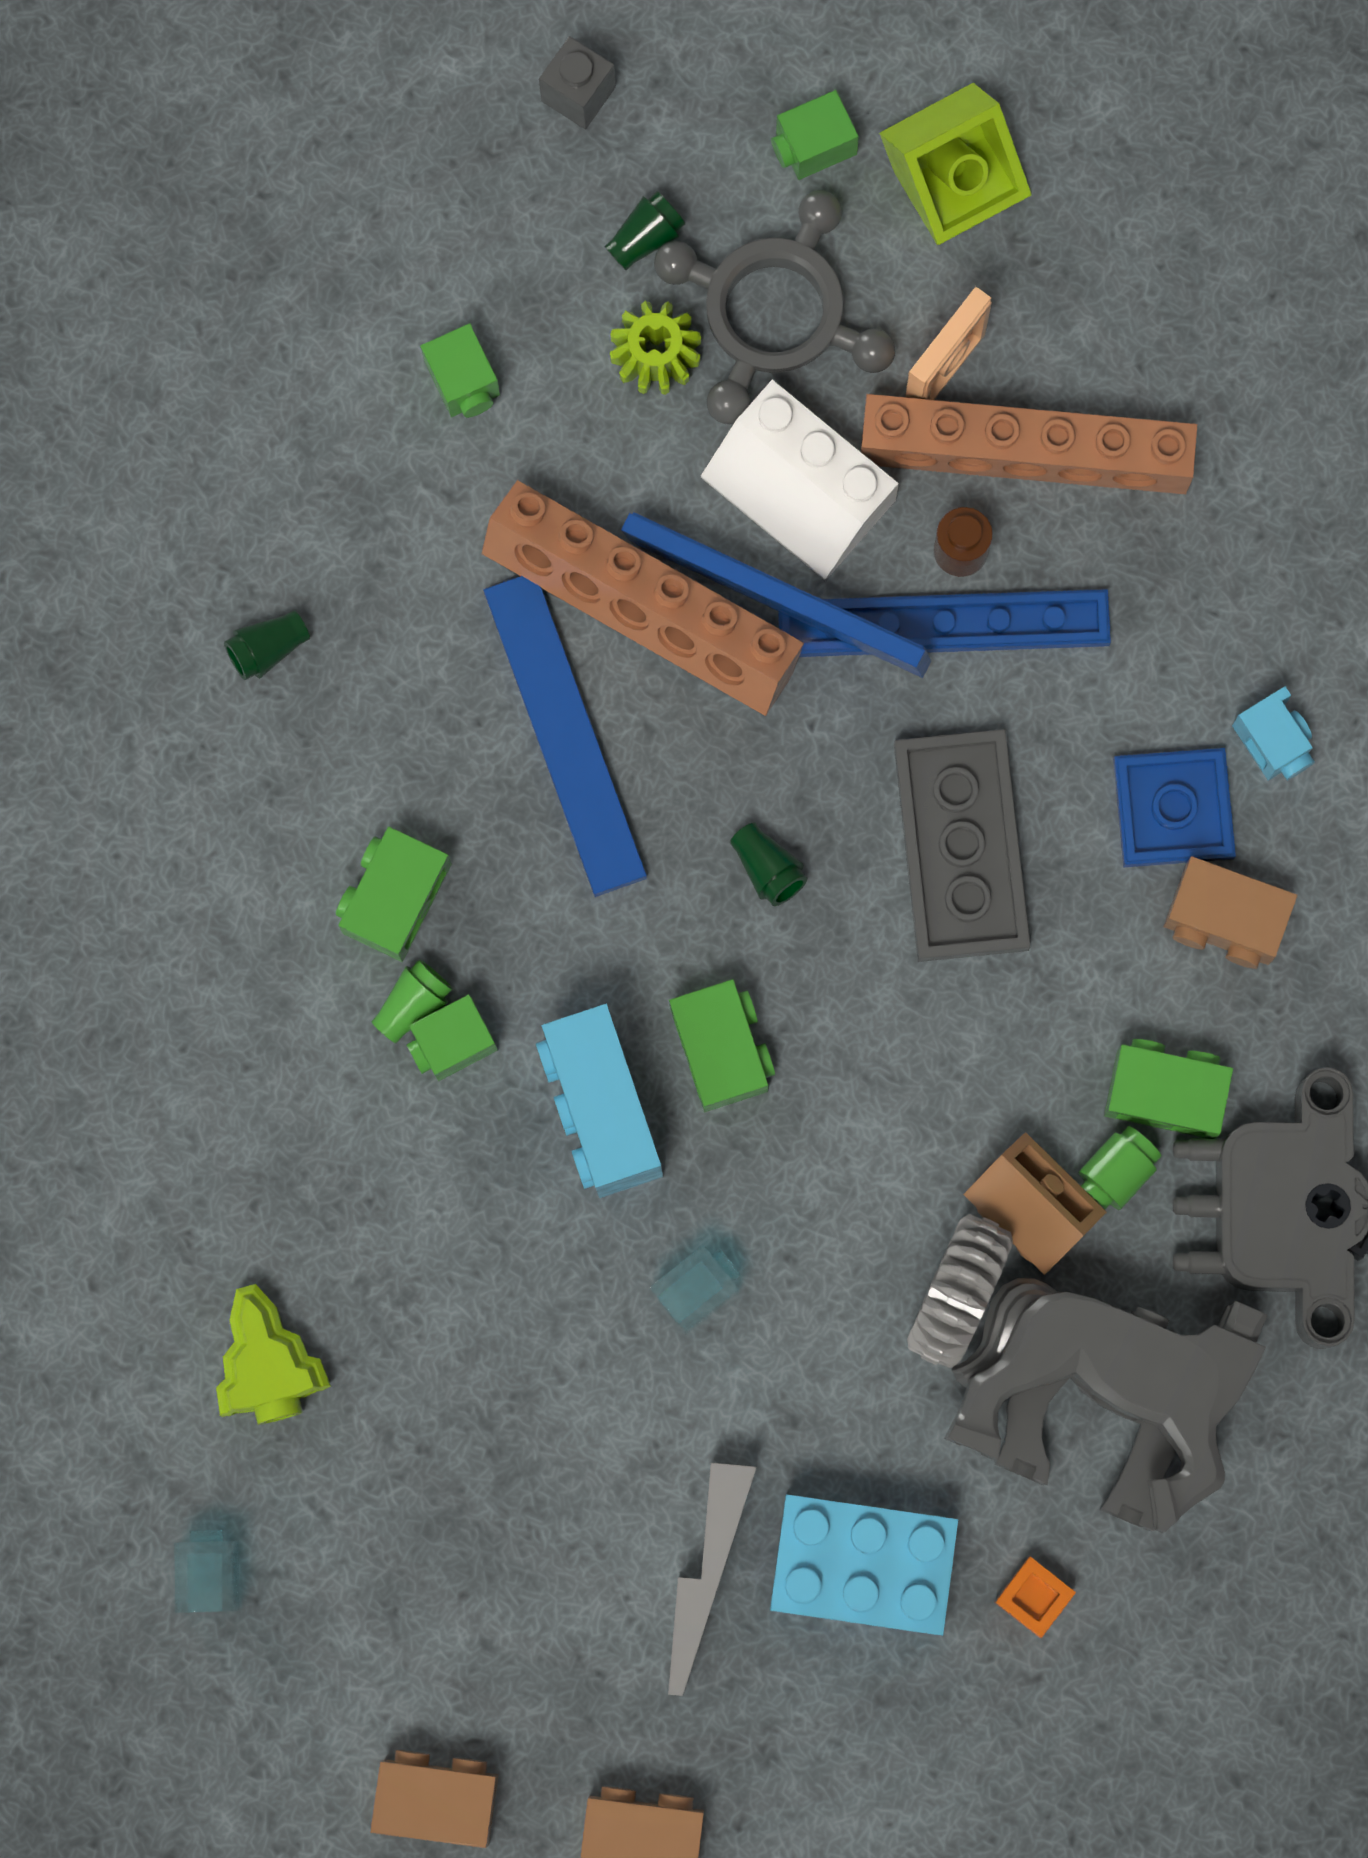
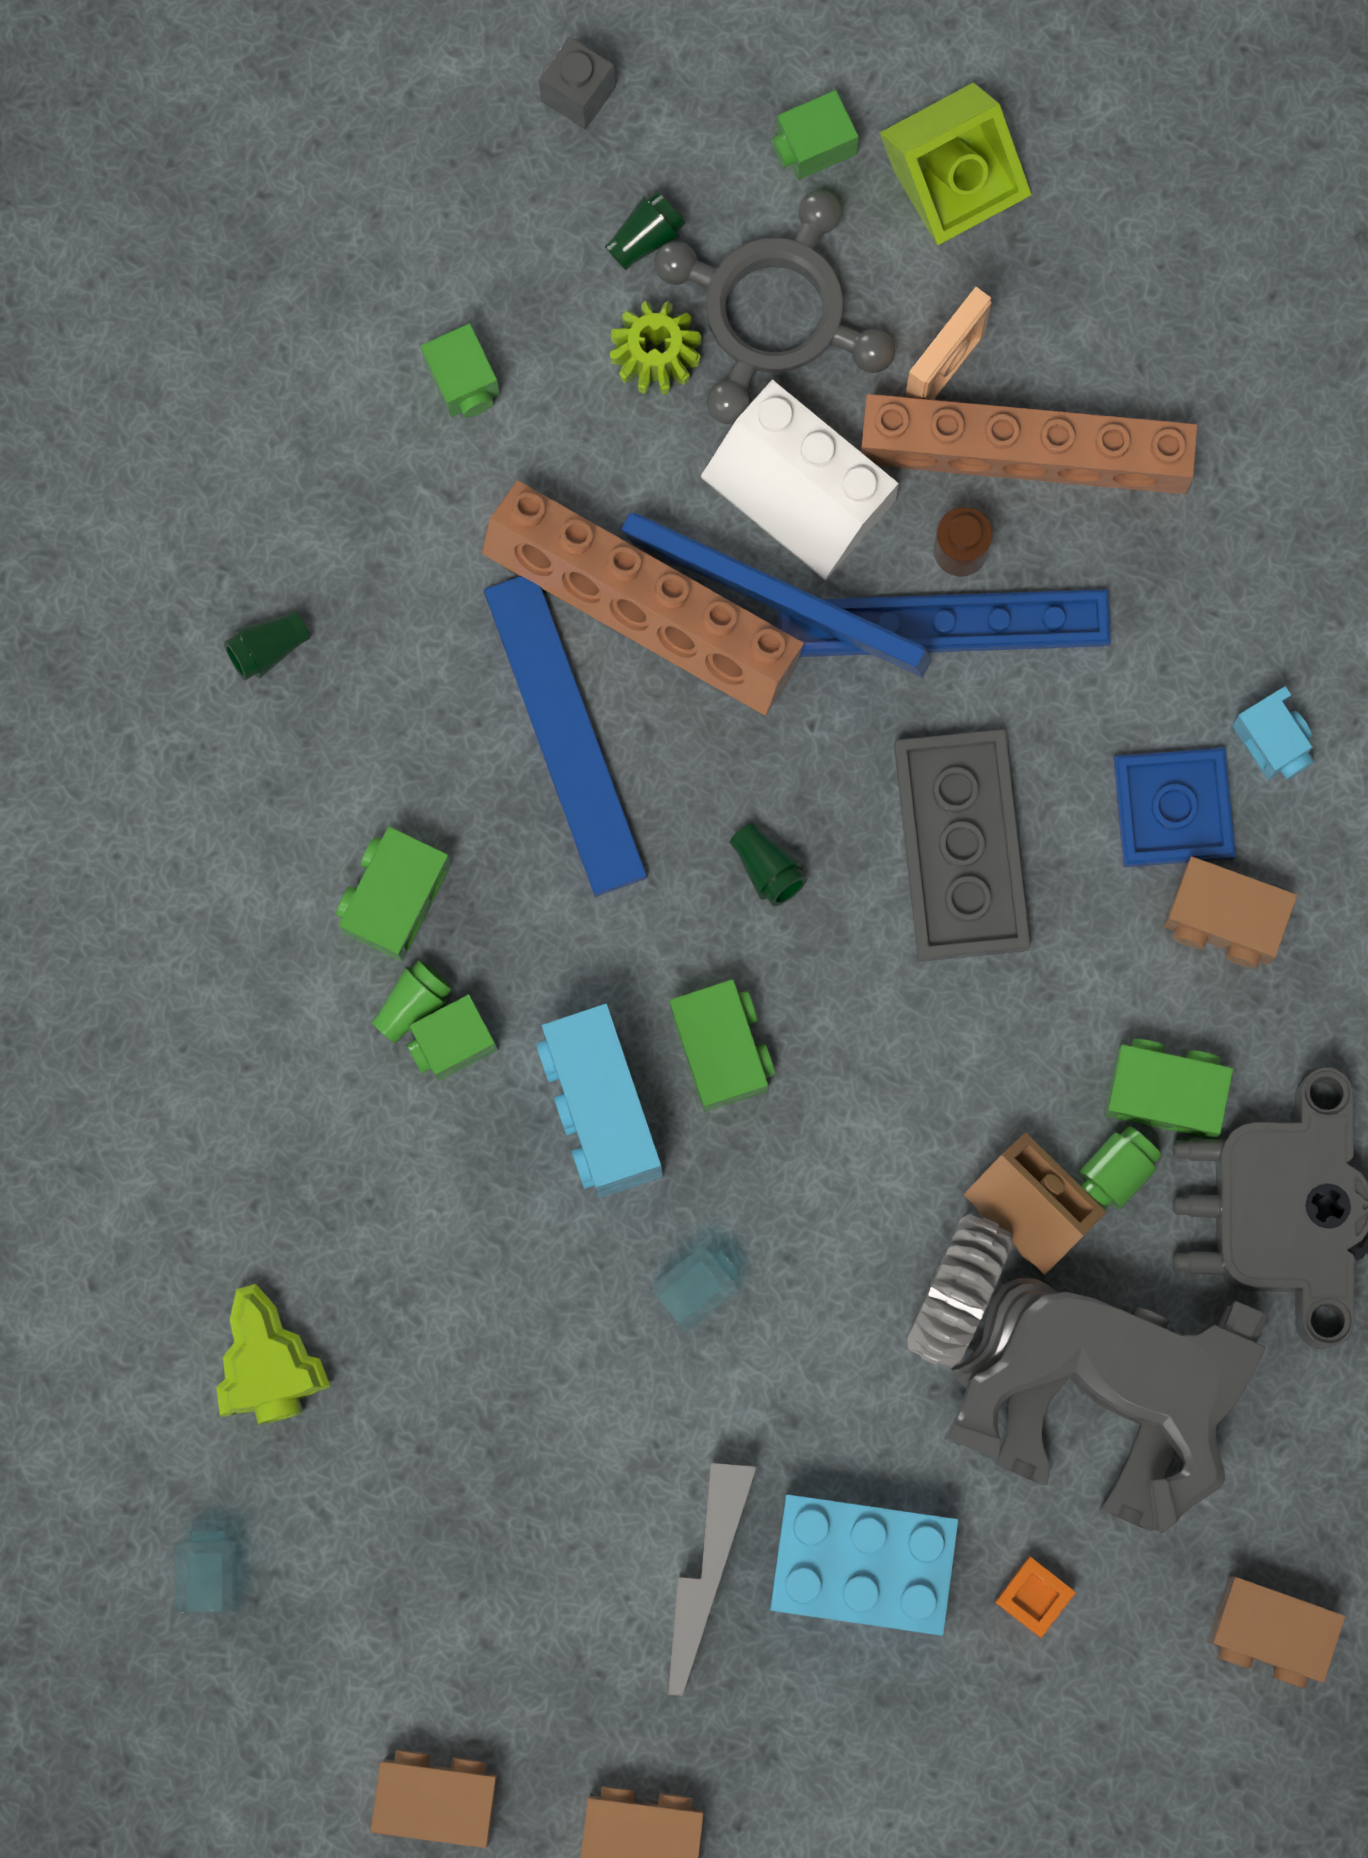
none -> medium nougat brick [1207,1577,1346,1689]

